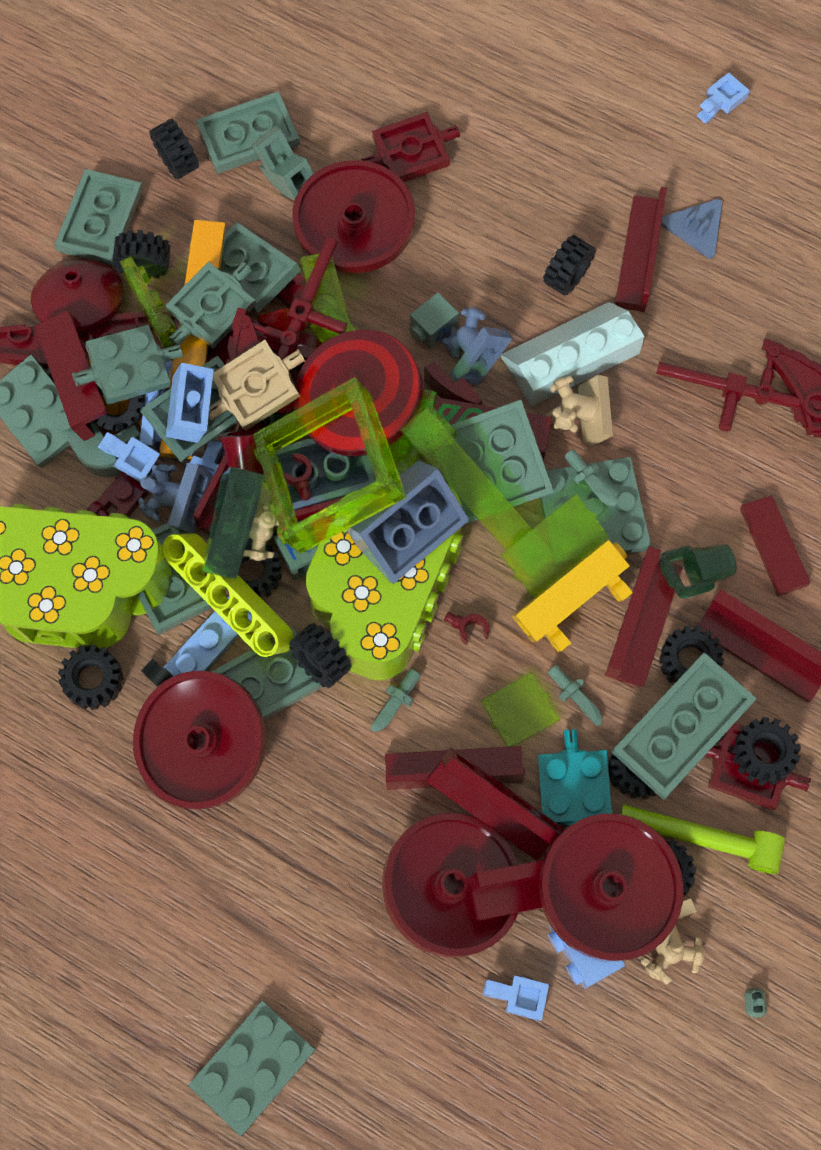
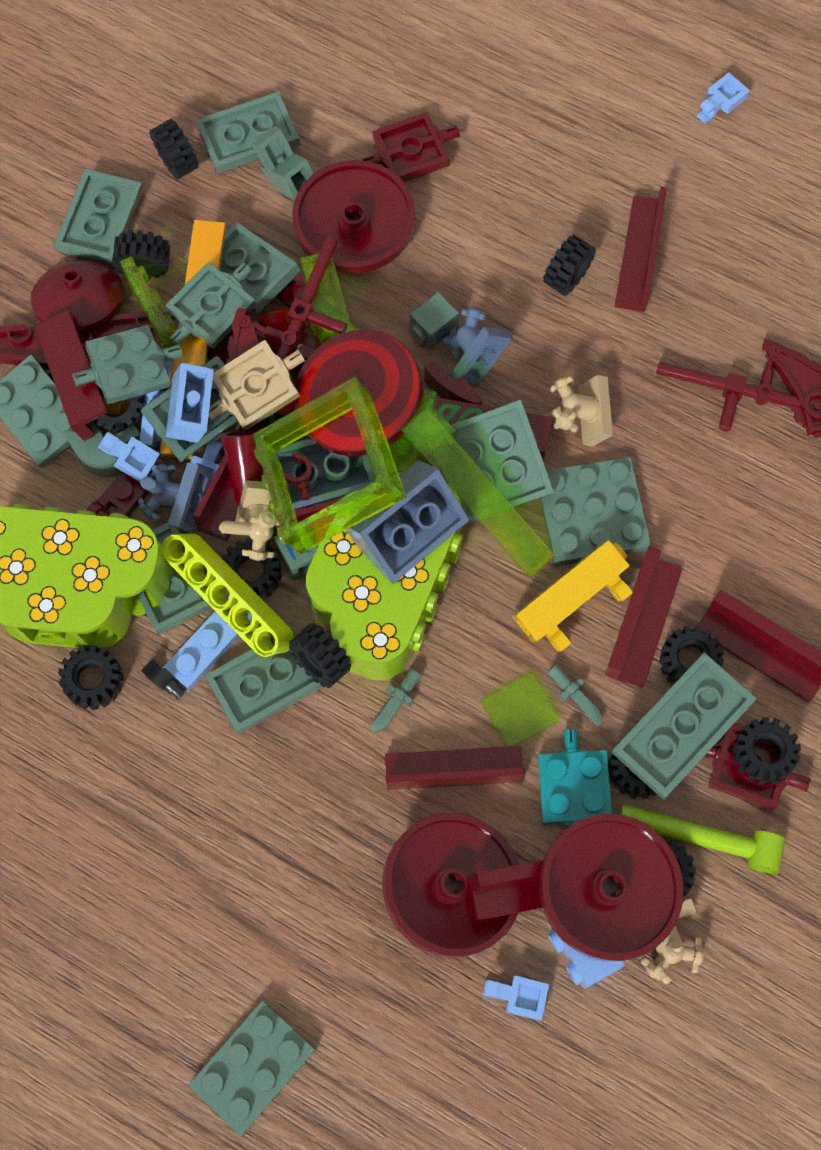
dark red dish [133,671,266,809] -> none
clear green slope [202,466,264,580] -> none
dark red panel [427,747,563,860] -> none
dark red piece [444,612,489,645] -> none
clear neon green piece [500,494,609,598] -> none
light aqua slope [501,302,645,407] -> none
sand green piece [564,449,618,506] -> none
clear green piece [660,544,737,598] -> none
sand blue piece [661,199,722,259] -> none
dark red tile [740,495,811,596] -> none
sand green rock [744,988,767,1018] -> none

